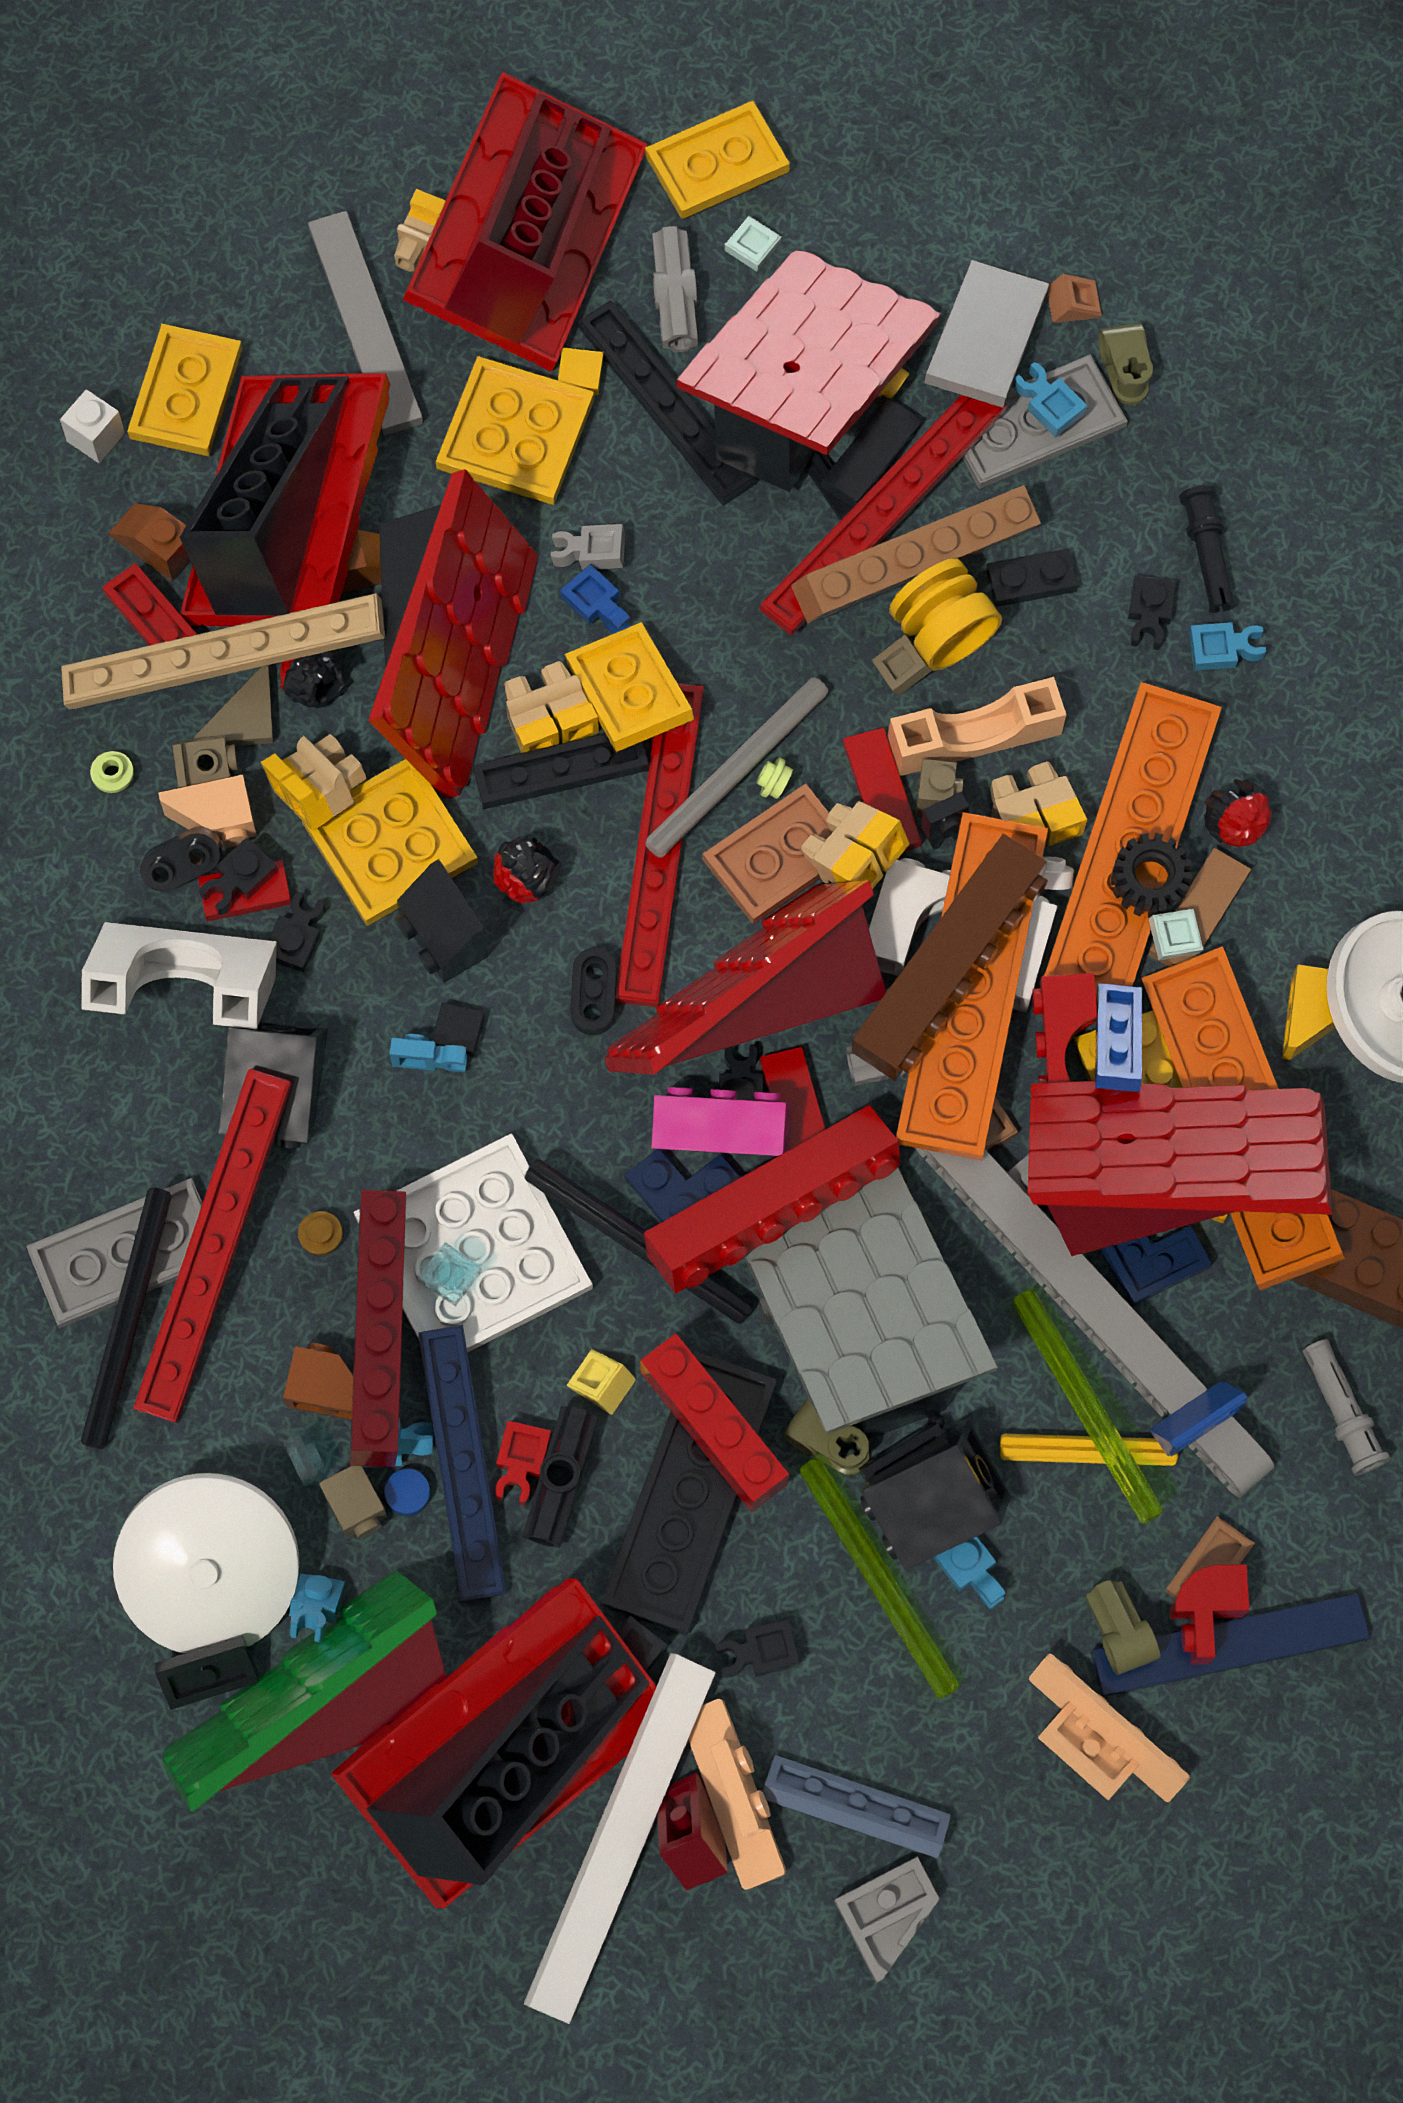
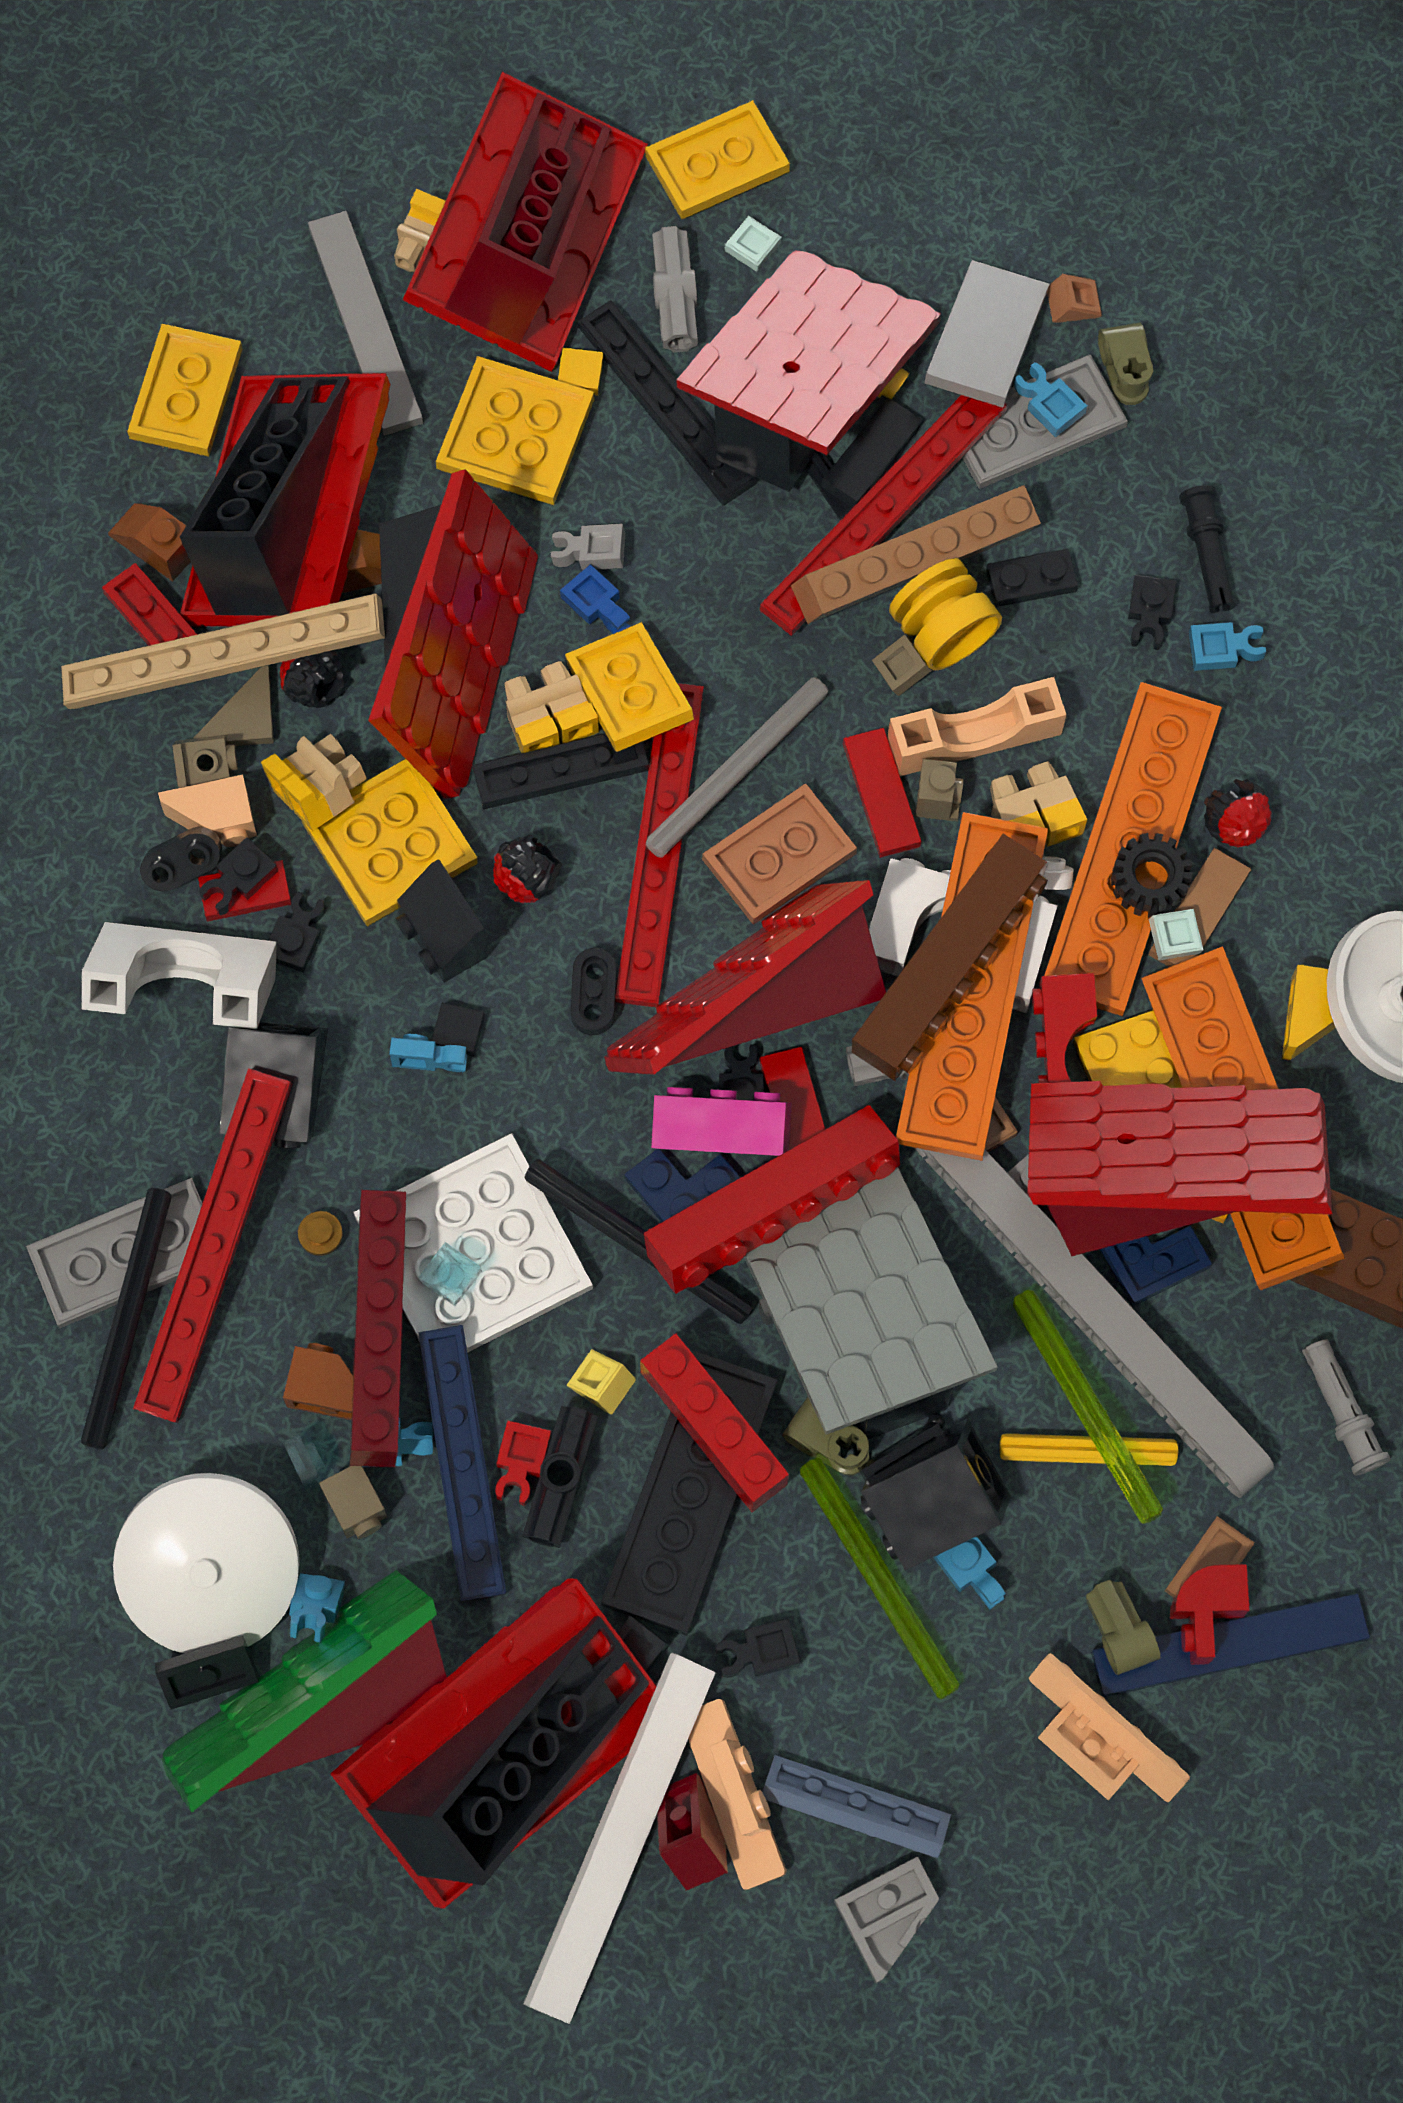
white brick [60,390,125,463] -> none
yellowish green plate [90,751,134,793] -> none
blue tile [384,1469,431,1517] -> none
yellowish green plate [756,757,793,799] -> none
hips [801,801,910,889] -> none
black plate [921,792,969,850] -> none
plate [1095,983,1142,1092] -> none
blue slope [1151,1381,1248,1457] -> none

